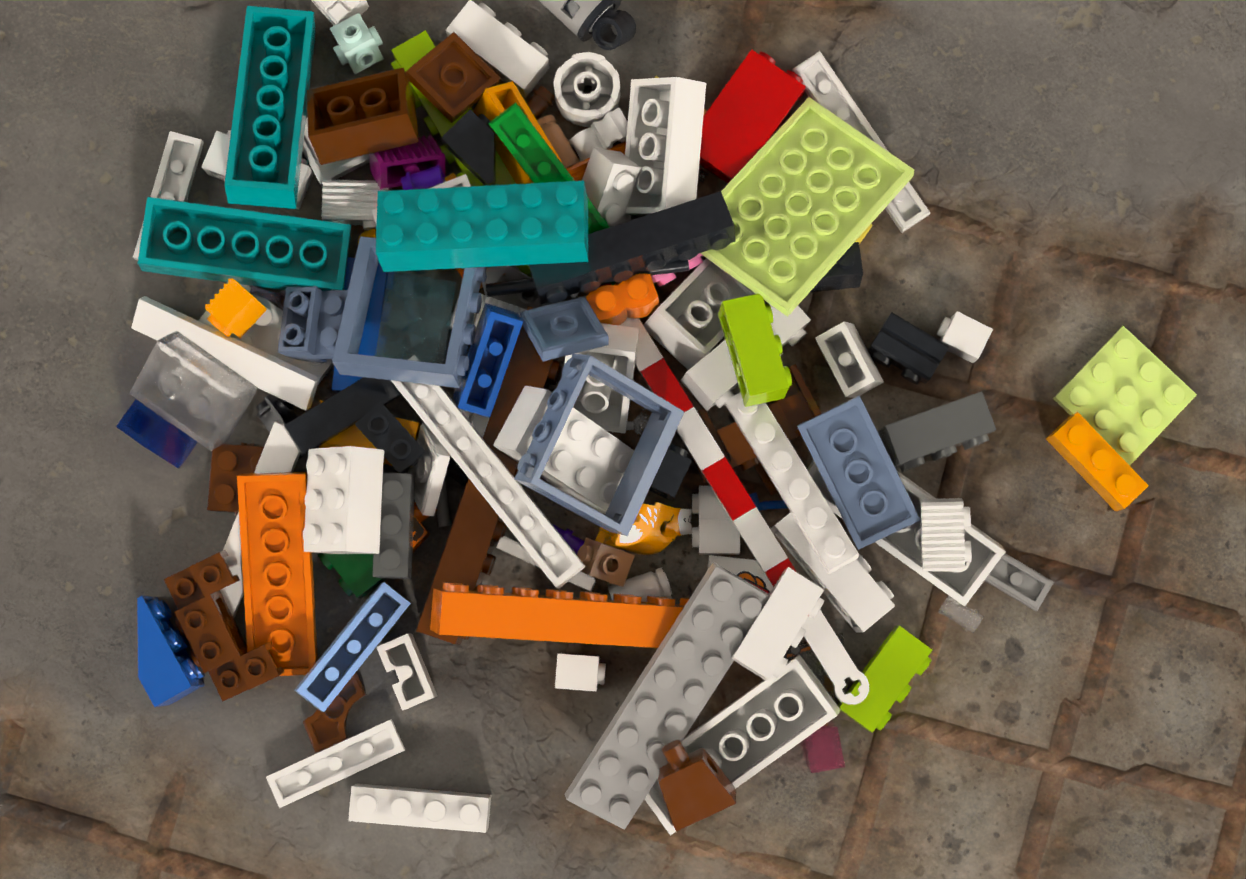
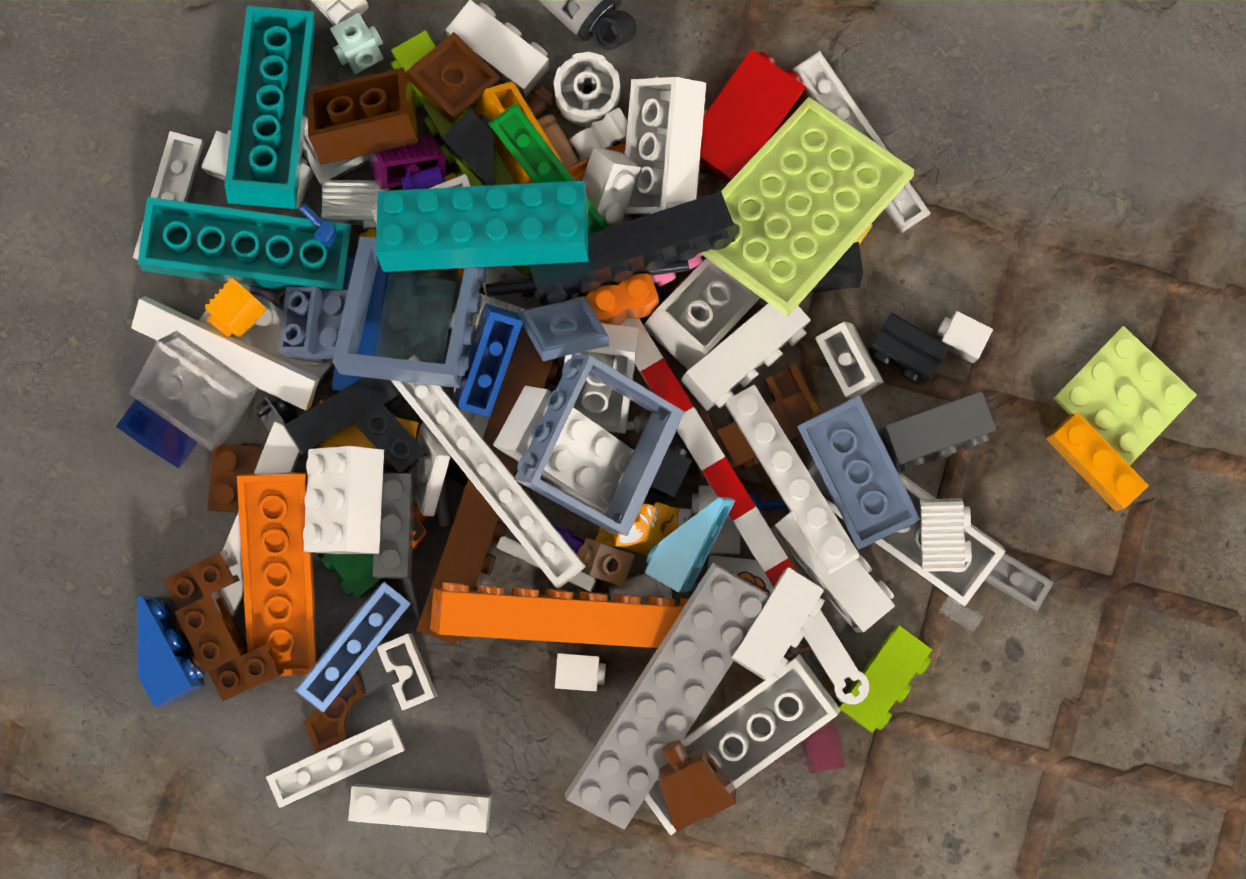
lime brick [718,294,792,407] -> none
none -> blue hand [300,204,337,247]
none -> medium azure slope [645,497,735,593]

